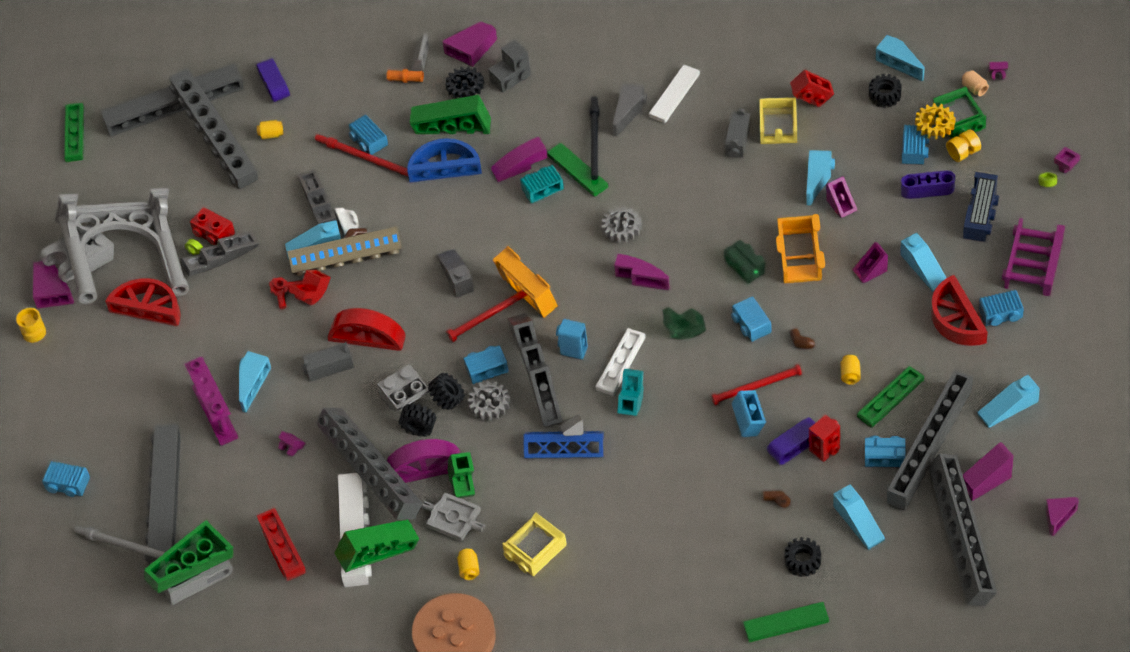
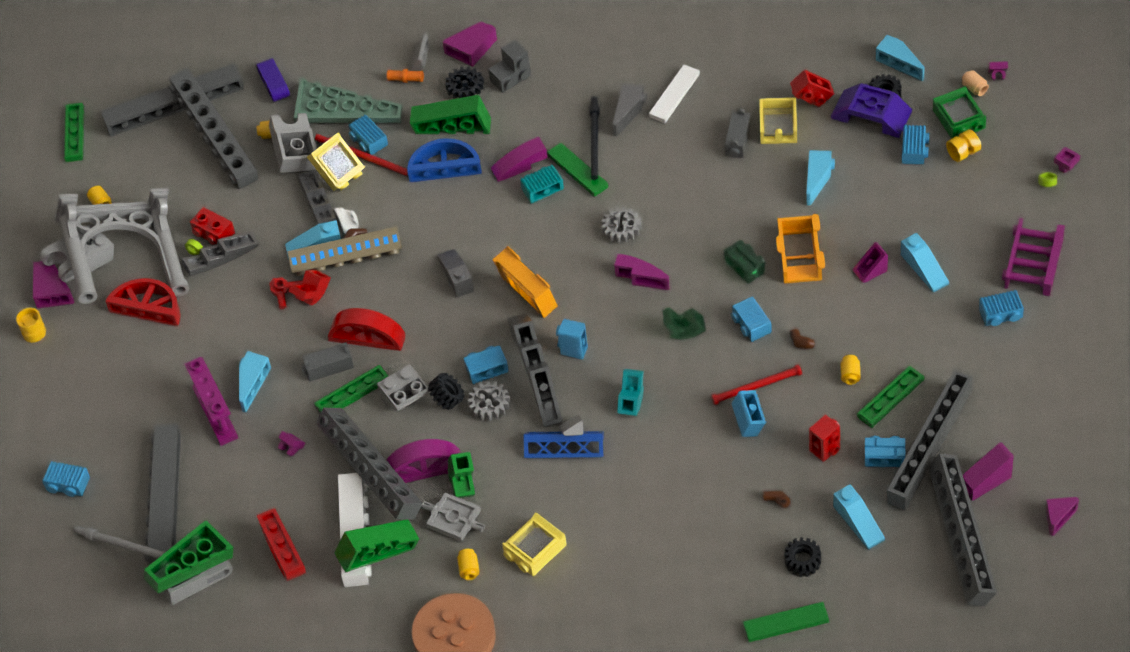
black tyre [398,403,437,437] -> none
red bar [446,290,527,342] -> none
white tile [595,328,646,396] -> none
dark purple beam [766,417,815,465] -> none
magenta slope [826,176,857,218] -> none
dark purple beam [901,170,955,199] -> none
yellow gear [915,103,956,139] -> none
red window [931,275,988,346] -> none
wedge [963,172,1000,242] -> none
medium azure slope [977,375,1040,428] -> none
none -> yellow brick [87,186,112,205]
none -> light grey brick [269,113,317,173]
none -> sand green wing [294,78,403,123]
none -> light yellow window [307,132,365,192]
none -> green tile [314,365,389,414]
none -> dark purple slope [831,83,912,138]

